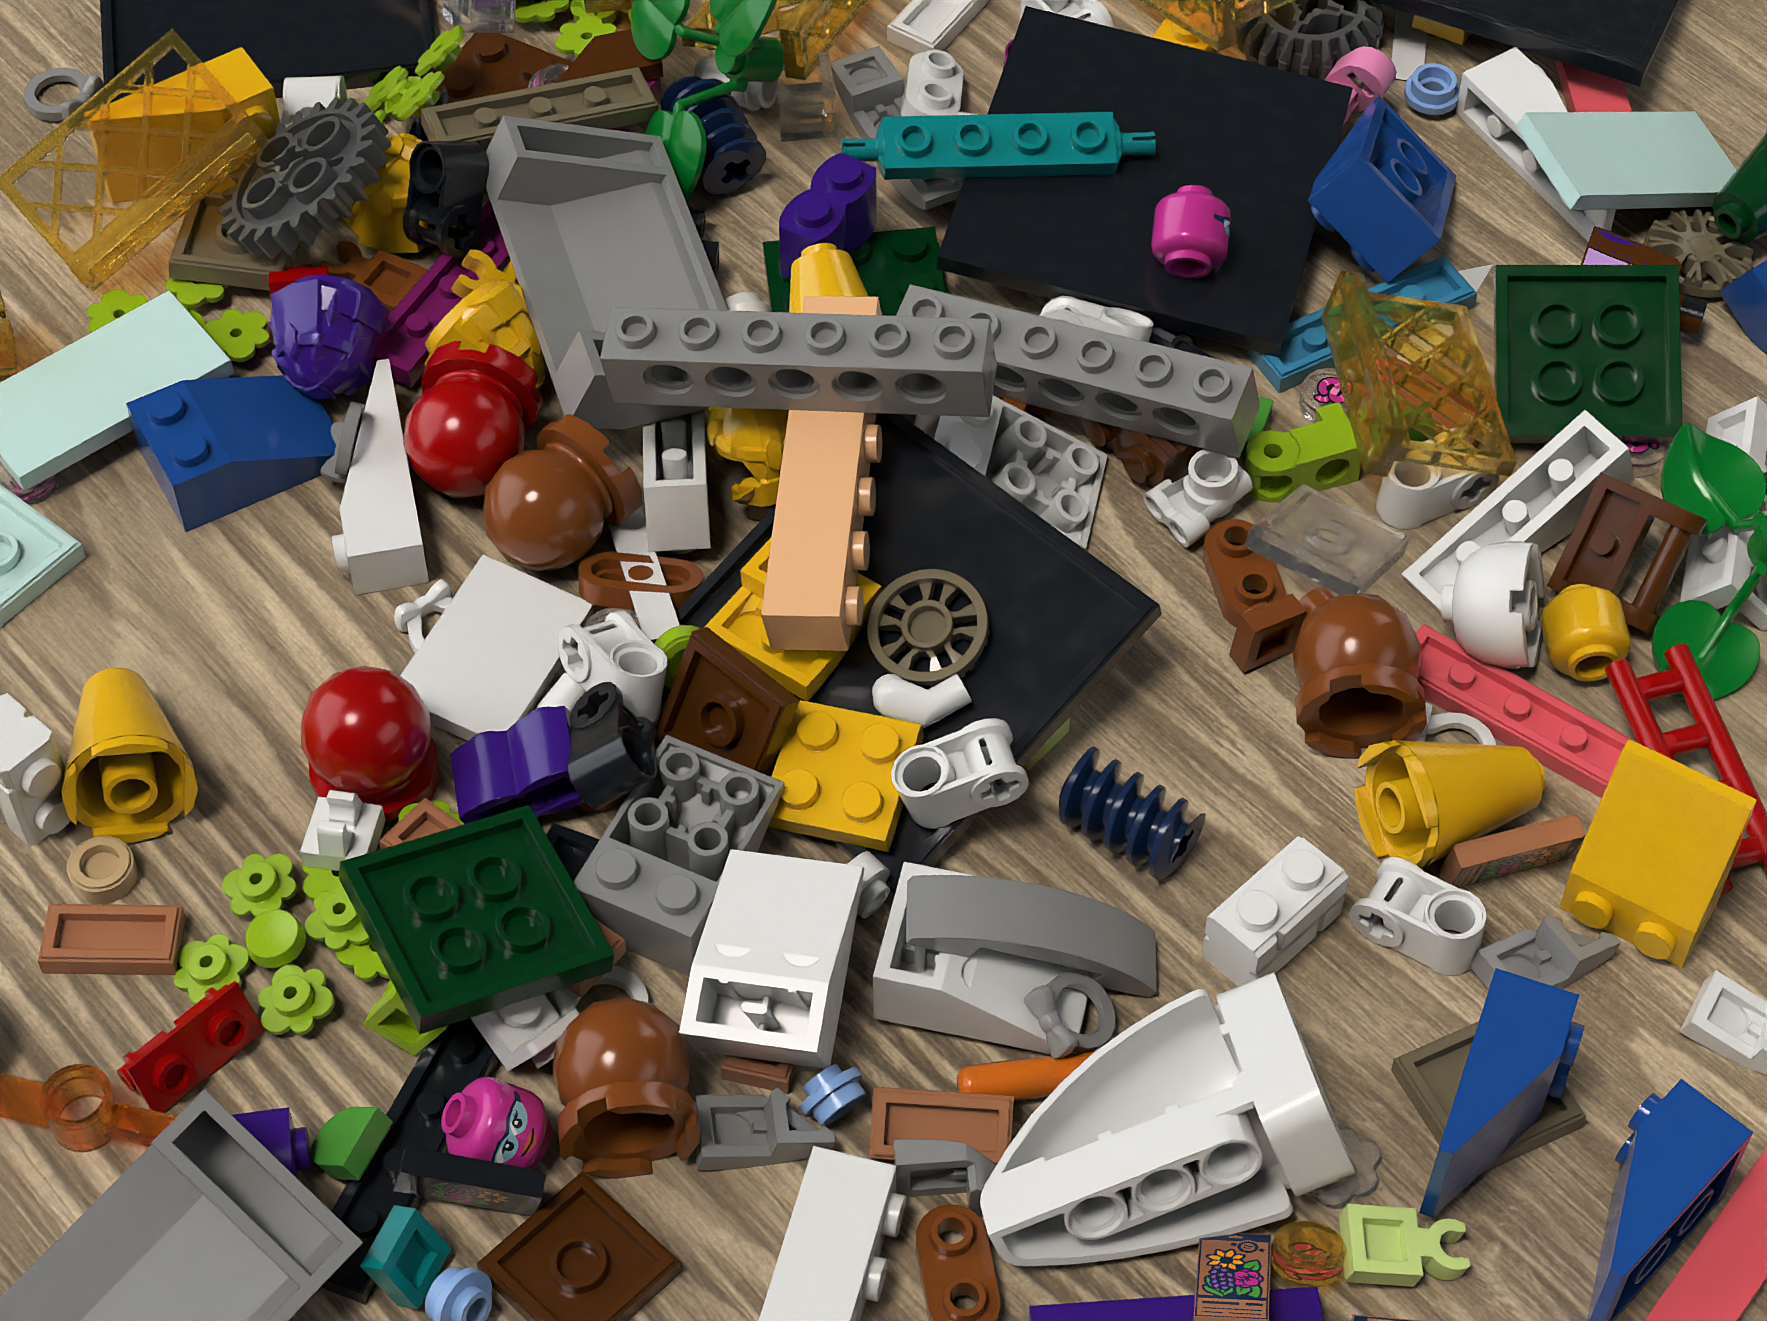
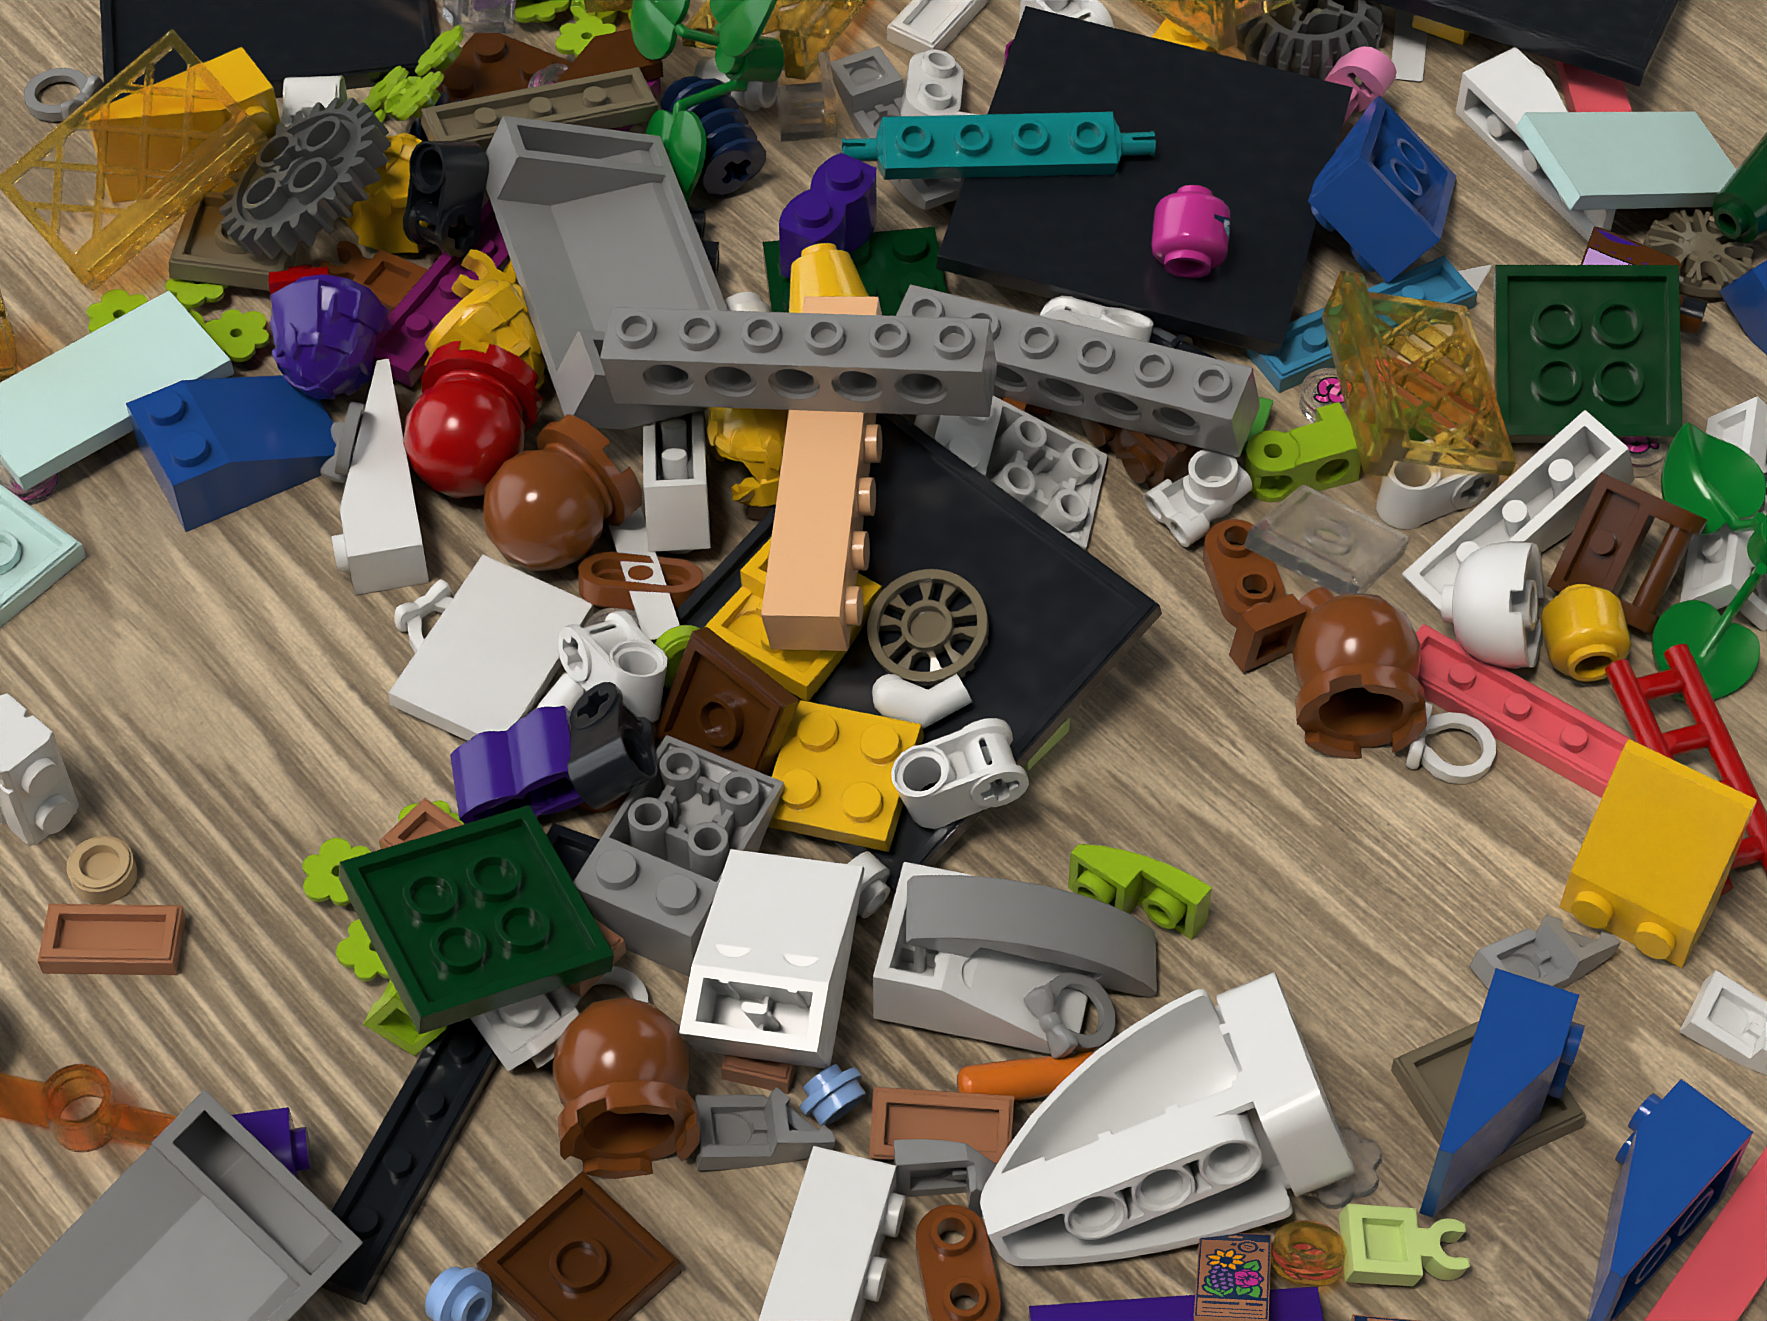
yellow cone [61,667,198,843] -> none
red hinge [116,981,265,1118] -> none
lime plant [173,853,371,1035] -> none
red tile [300,666,440,821] -> none
white tile [300,790,386,871] -> none
bright green tile [311,1107,393,1180] -> none
teal plate [360,1205,452,1309] -> none
black tile [393,1146,546,1216] -> none
dark pink head [441,1077,552,1168] -> none
dark blue piece [1059,746,1206,881] -> none
white brick [1202,836,1349,986] -> none
white piece [1349,857,1486,975] -> none
yellow cone [1355,740,1546,869] -> none
light blue plate [1404,63,1460,115] -> none
nougat tile [1439,814,1586,888] -> none
none -> lime slope [1068,844,1212,940]

